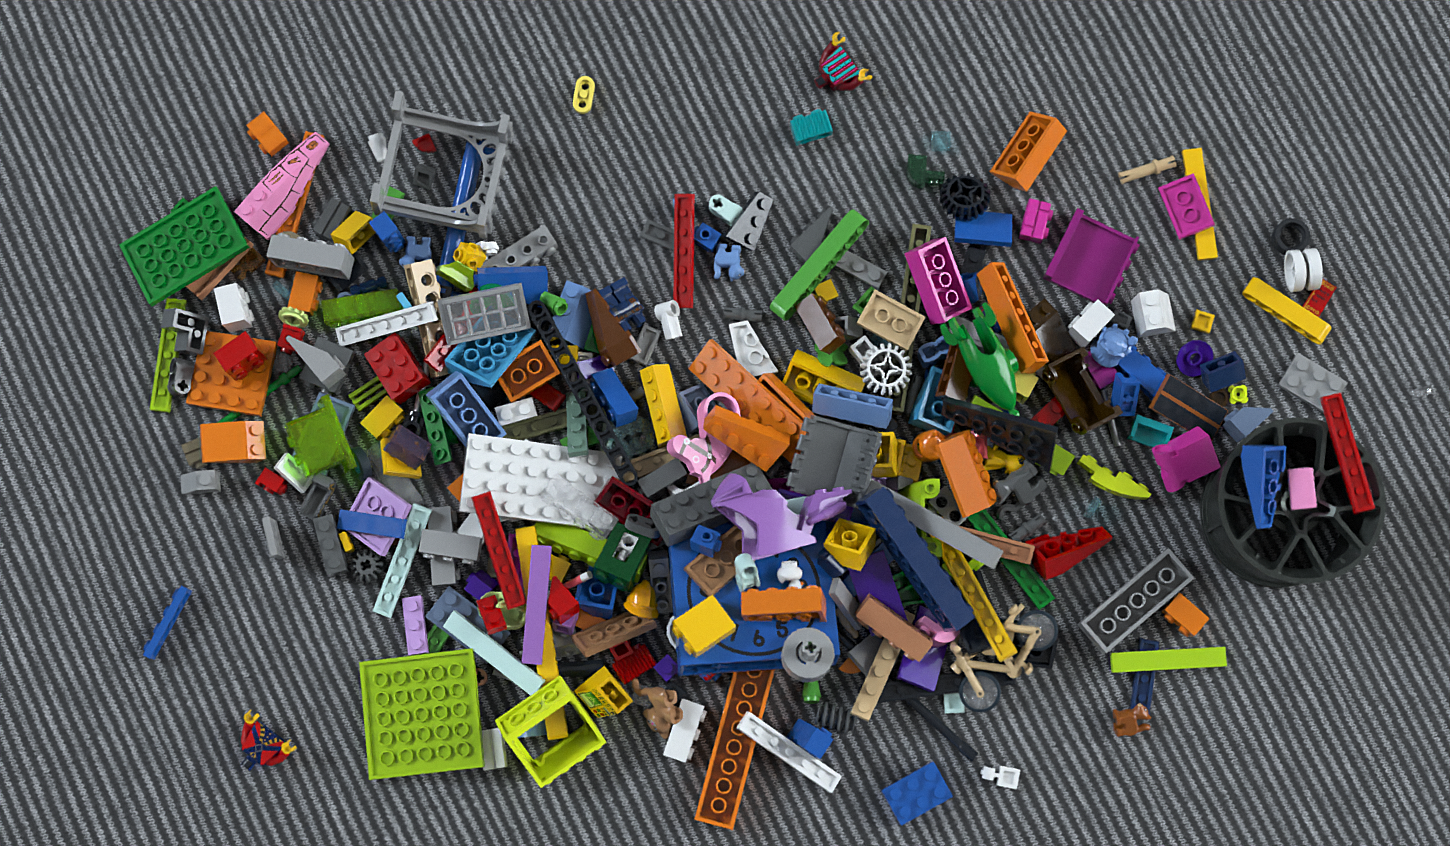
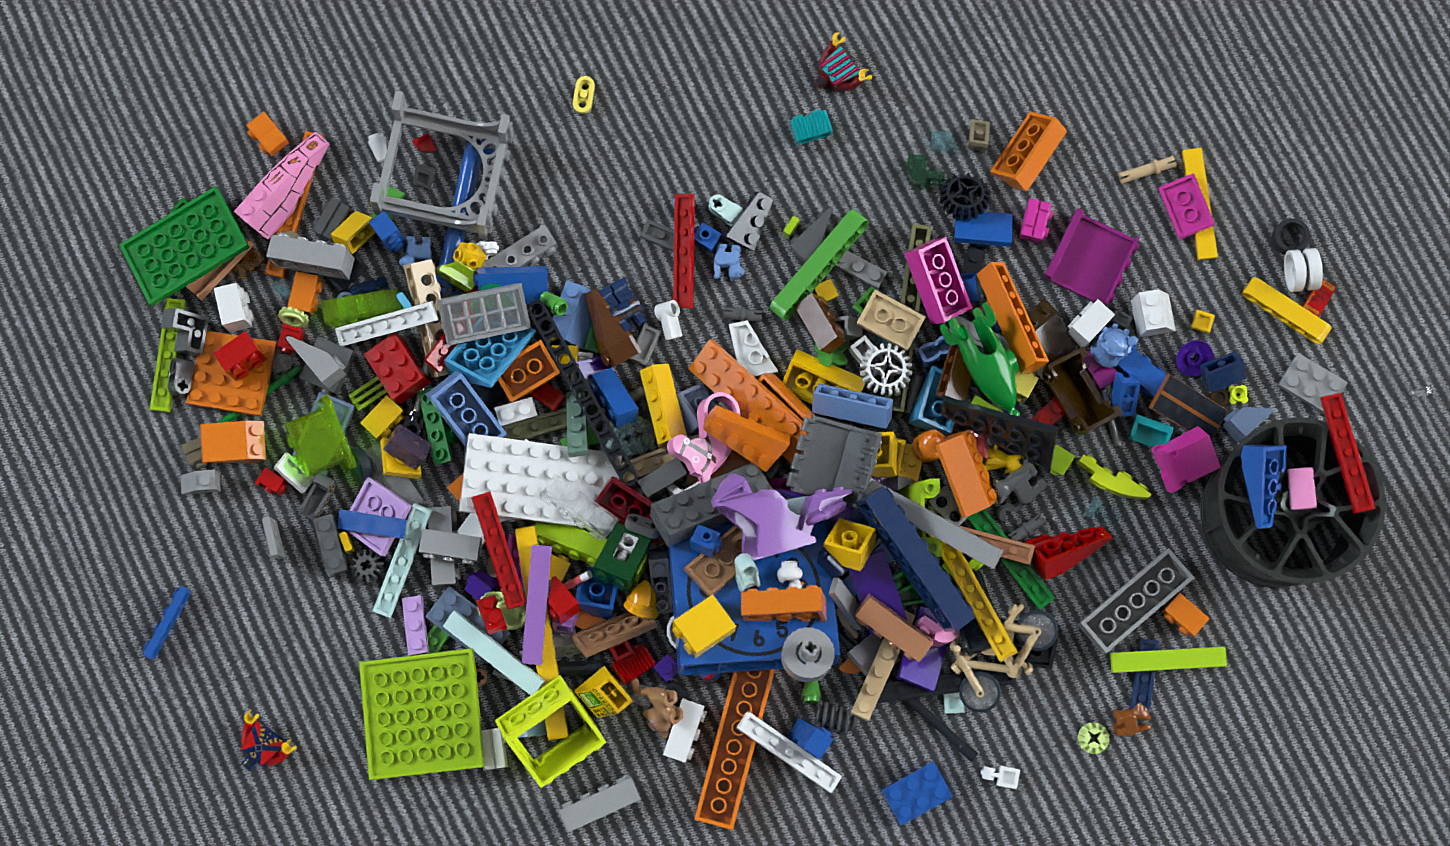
none -> light grey brick [559,776,641,832]
none -> lime tile [783,216,800,239]
none -> dark tan slope [967,119,990,151]
none -> yellowish green gear [1078,722,1109,754]

